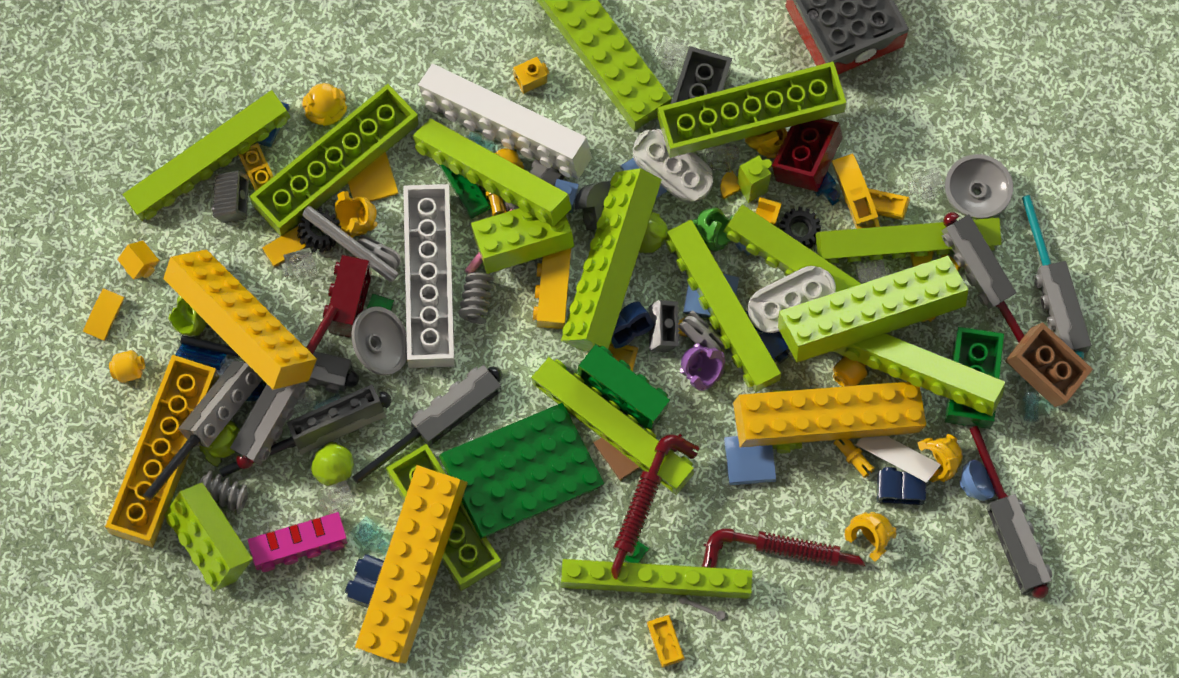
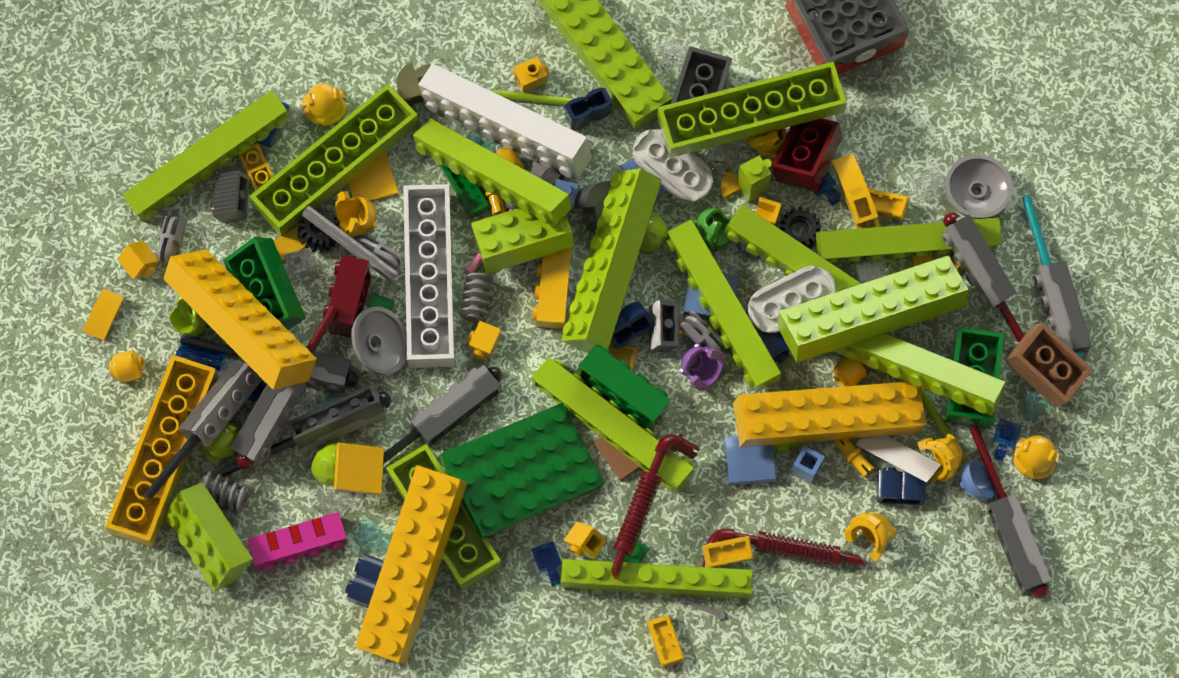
none -> light grey arm [157,215,187,264]
none -> green brick [223,236,306,331]
none -> yellow tile [334,442,384,495]
none -> olive brick [396,63,437,106]
none -> yellow brick [467,321,501,360]
none -> lime bar [490,89,574,106]
none -> clear blue plate [531,541,562,586]
none -> dark blue brick [564,88,612,130]
none -> yellow brick [564,521,607,559]
none -> yellow plate [702,536,754,568]
none -> medium blue brick [791,445,825,483]
none -> lime bar [920,387,969,464]
none -> plate [992,418,1022,461]
none -> yellow helmet [1012,435,1059,479]

